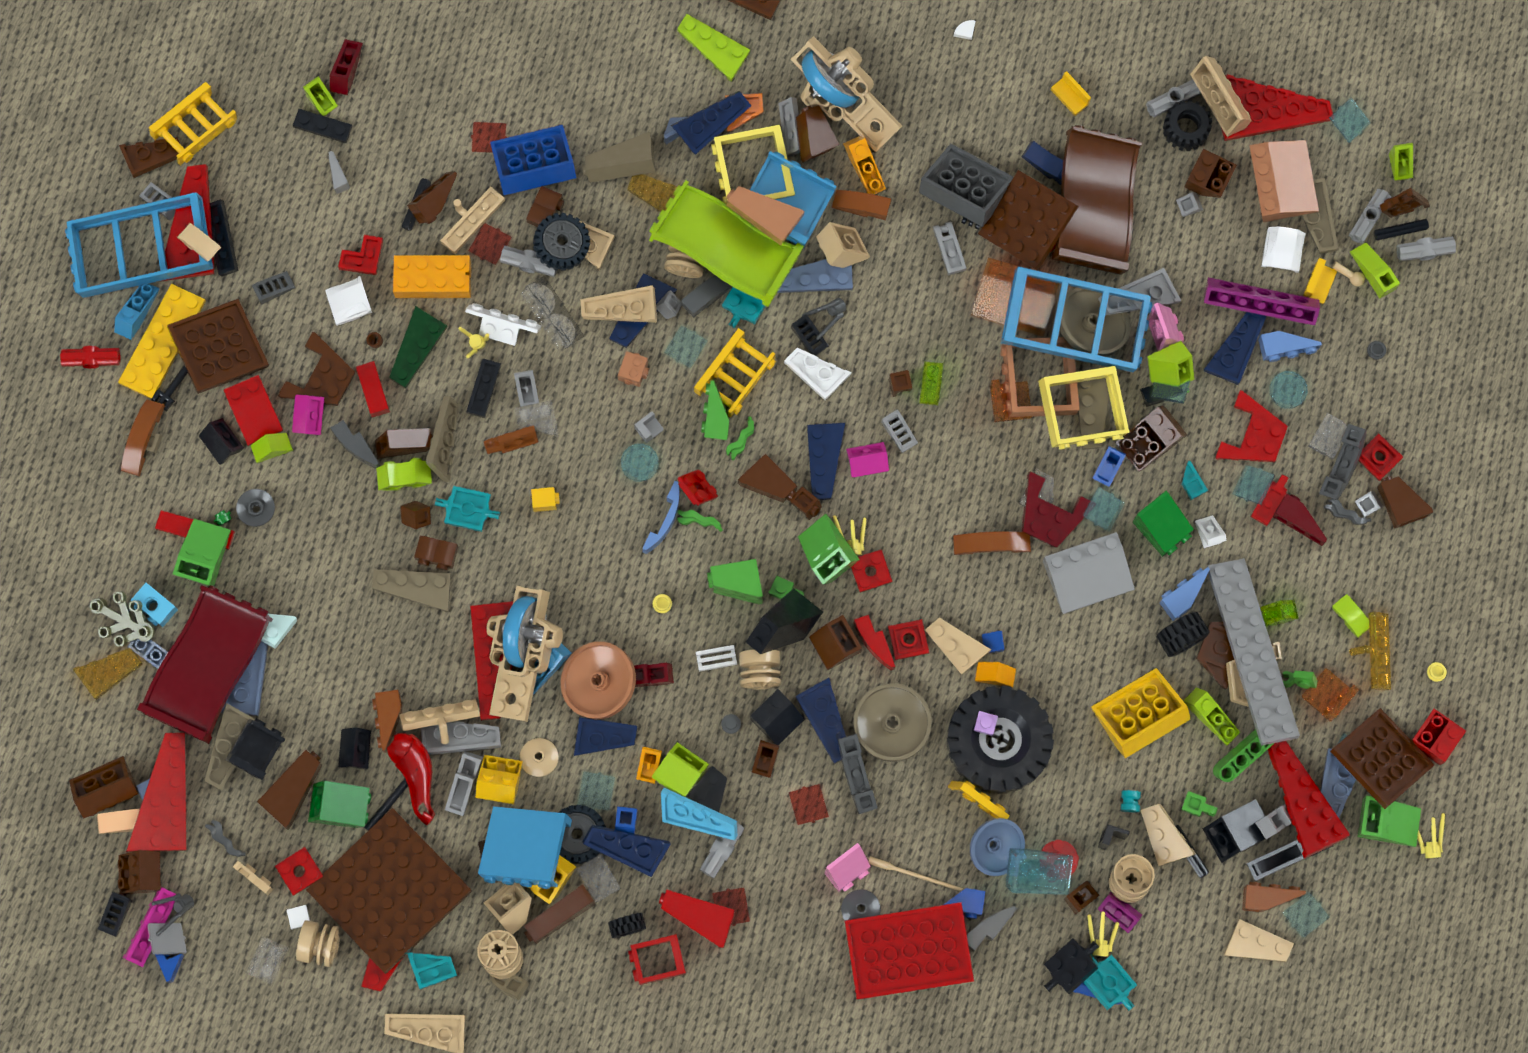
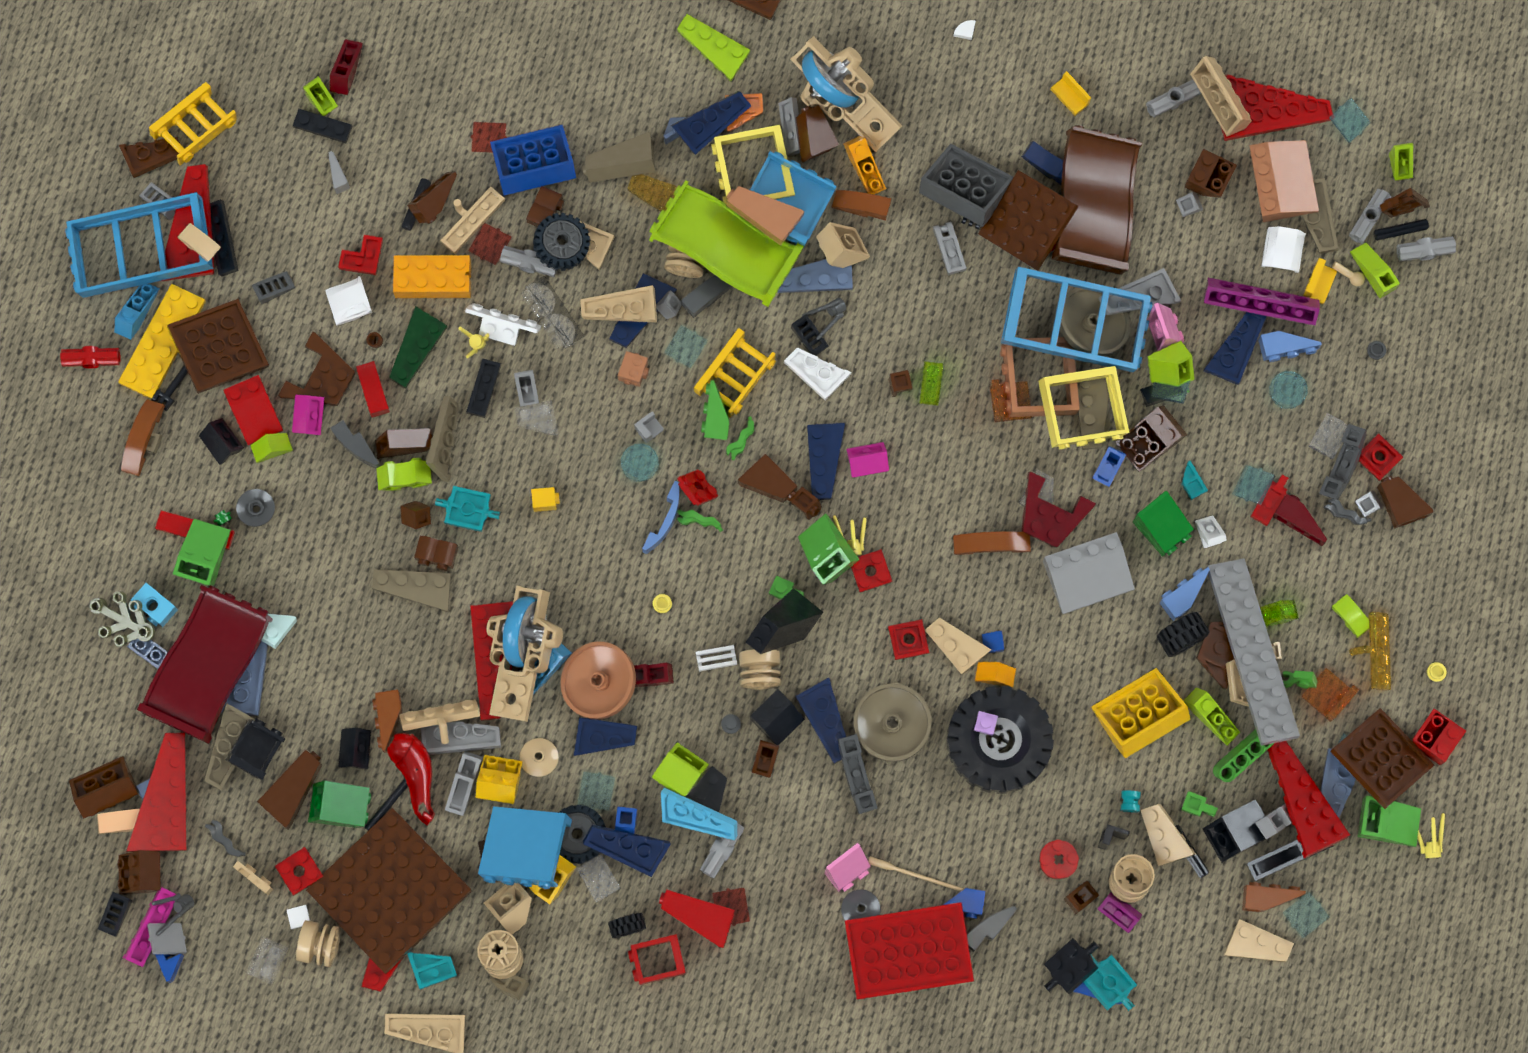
clear yellow wing [73,648,143,700] -> none
dark orange hinge [484,425,539,454] -> none
reddish brown slope [524,885,595,944] -> none
light orange slope [636,747,662,784] -> none
bright green slope [707,559,763,604] -> none
teal plate [722,287,766,328] -> none
clear red piece [789,784,829,825] -> none
reddish brown slope [809,615,862,670] -> none
red slope [853,615,895,670] -> none
light grey slope [881,409,918,453] -> none
yellow wing [948,781,1010,819] -> none
sand blue dish [970,818,1025,876] -> none
clear orange slope [971,257,1059,337] -> none
clear light blue slope [1006,848,1073,895] -> none
clear light blue piece [1083,487,1125,532] -> none
light yellow plant [1087,911,1119,957] -> none
black tyre [1163,100,1212,151] -> none
red wing [1215,390,1288,462] -> none

